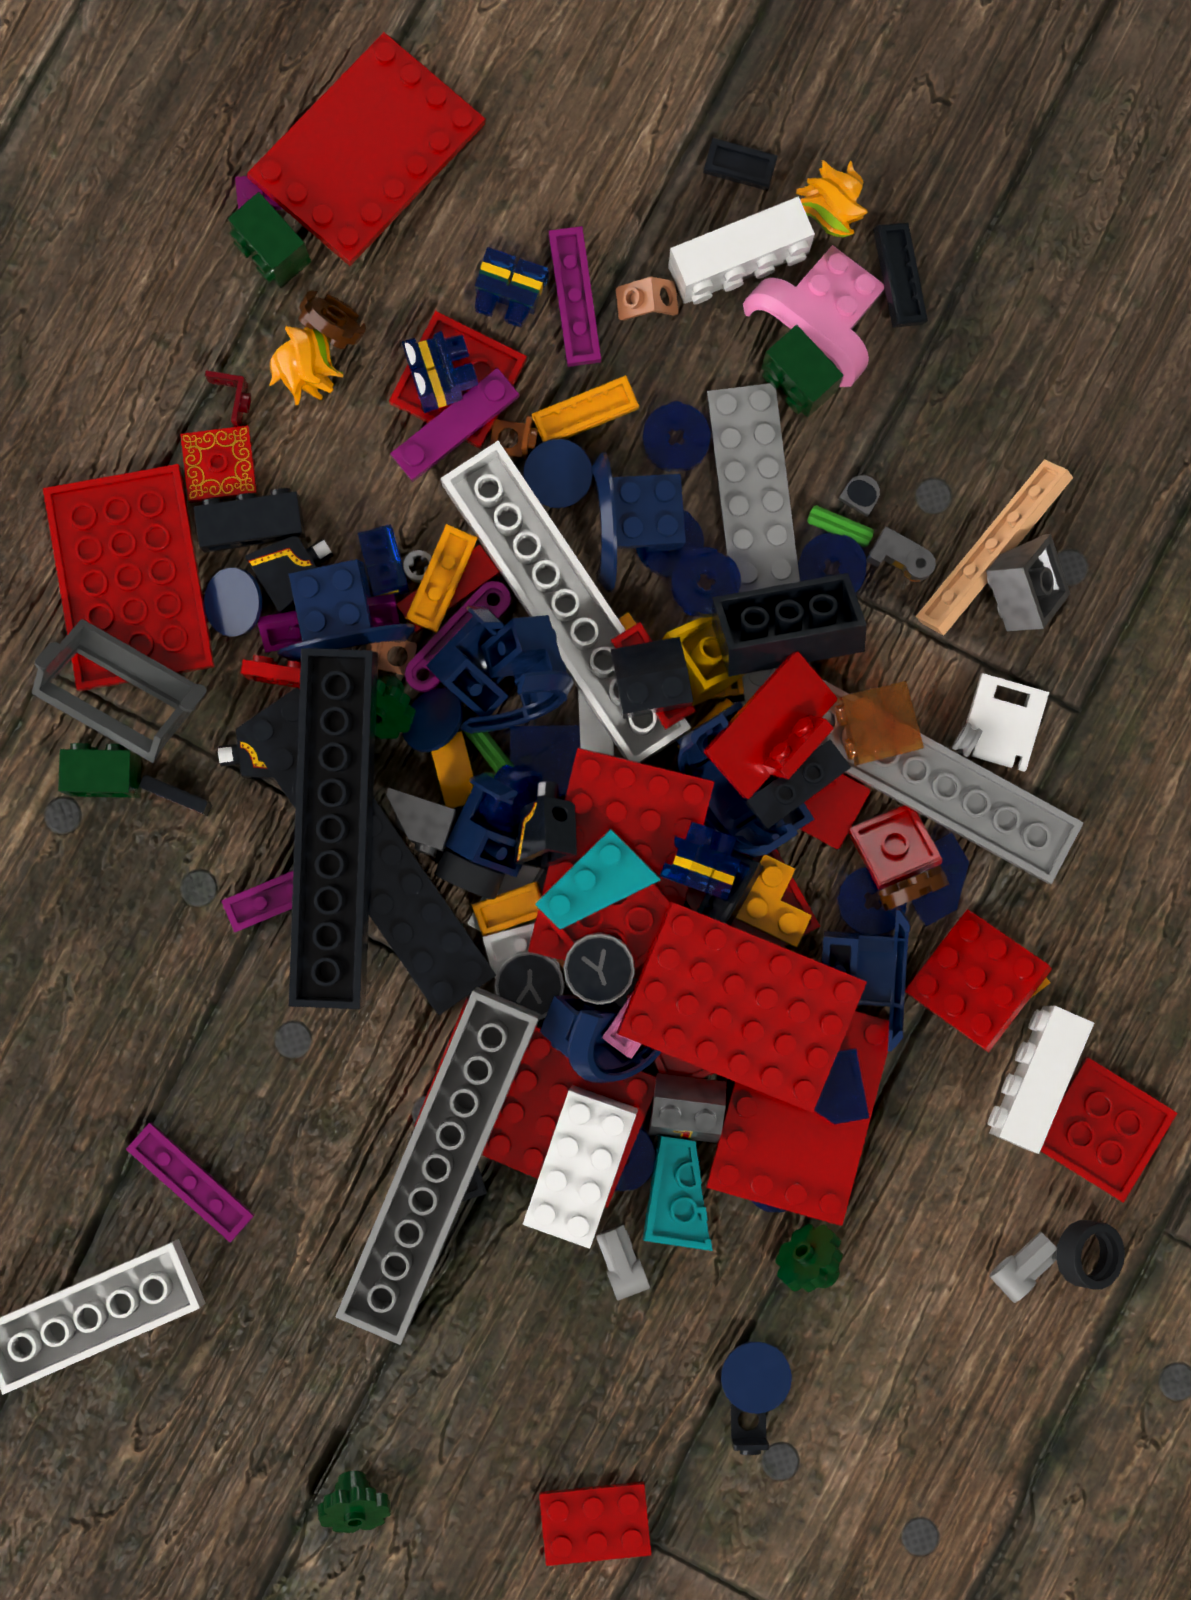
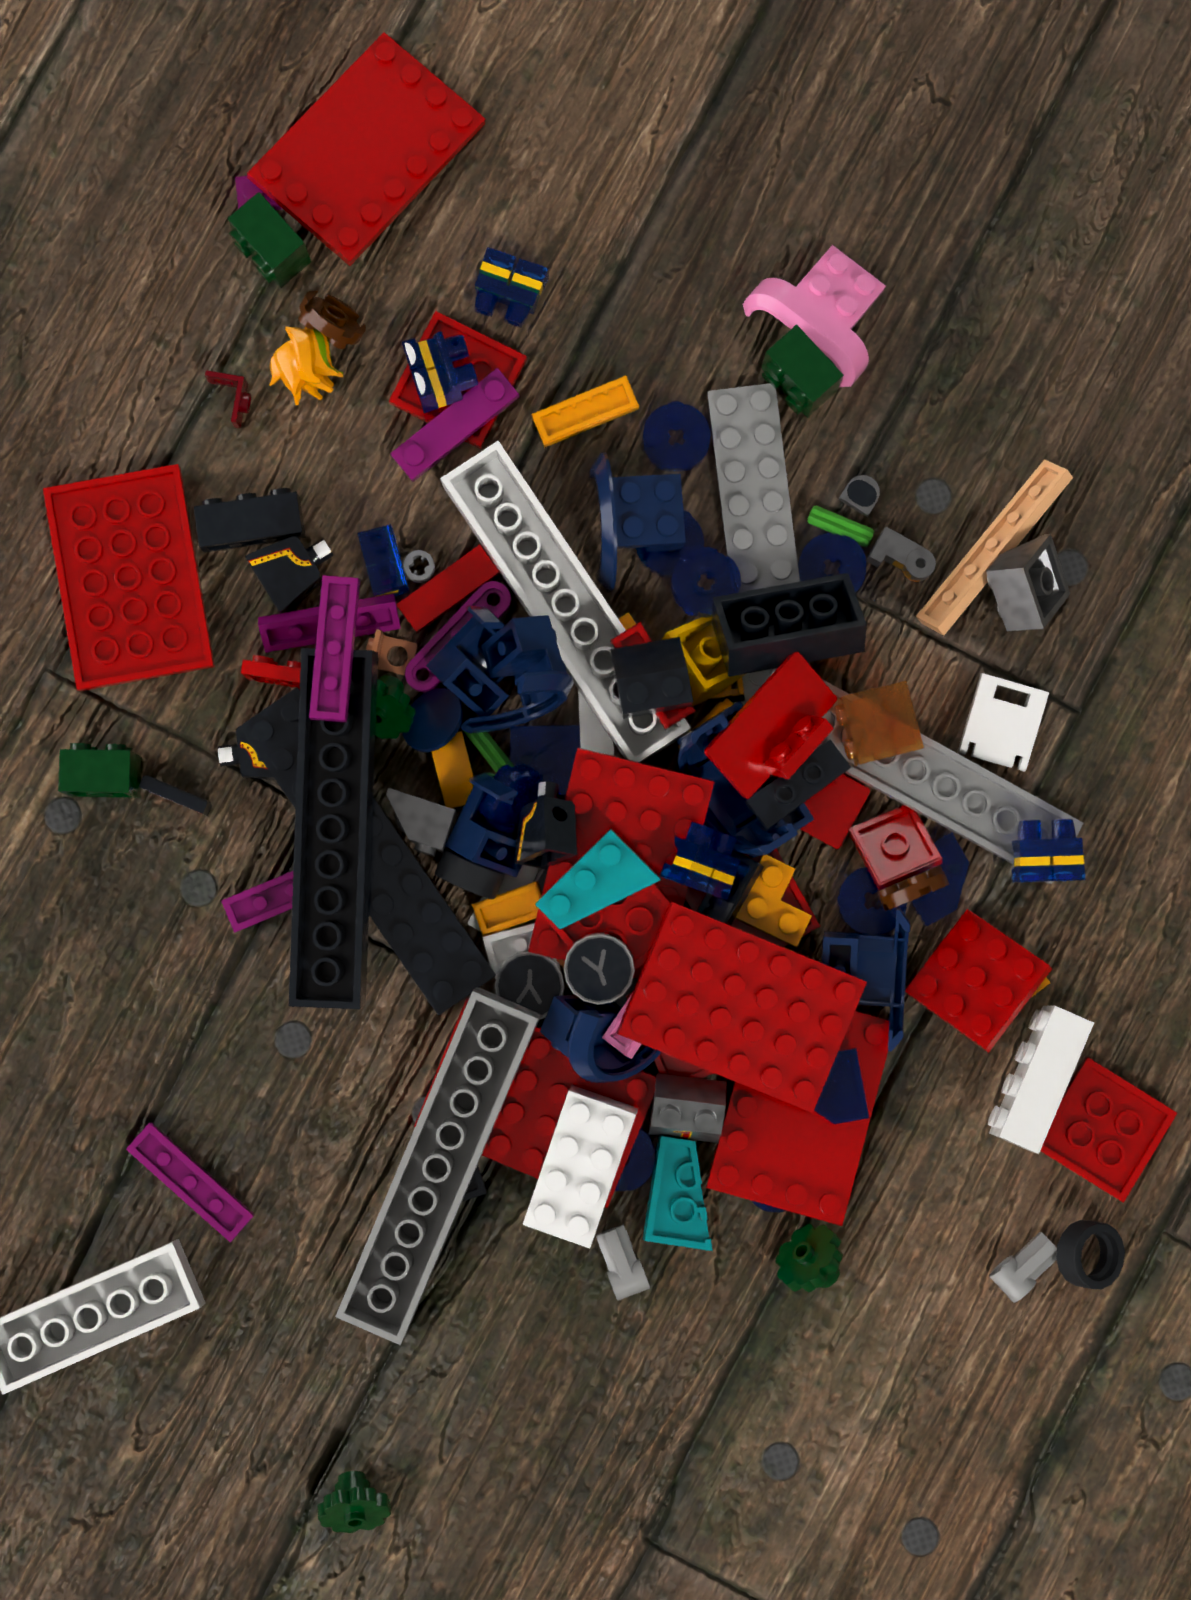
dark grey piece [32,619,207,763] -> none
red plate [180,425,258,503] -> none
piece [204,567,262,637] -> none
dark blue piece [277,559,416,662] -> none
light orange tile [405,524,478,633] -> none
dark orange bracket [490,416,538,459] -> none
dark blue piece [524,439,592,508] -> none
red plate [539,1481,651,1566] -> none
magenta plate [549,226,601,367] -> none
nougat bracket [616,276,678,321] -> none
white brick [668,196,815,304] -> none
black tile [703,138,778,191] -> none
dark blue piece [721,1341,792,1414] -> none
black bracket [730,1403,769,1455] -> none
light orange hair [796,160,867,238] -> none
black plate [873,223,928,328] -> none
light grey bush [952,722,983,757] -> none
none -> magenta plate [309,575,360,722]
none -> clear blue hips [1012,819,1086,883]

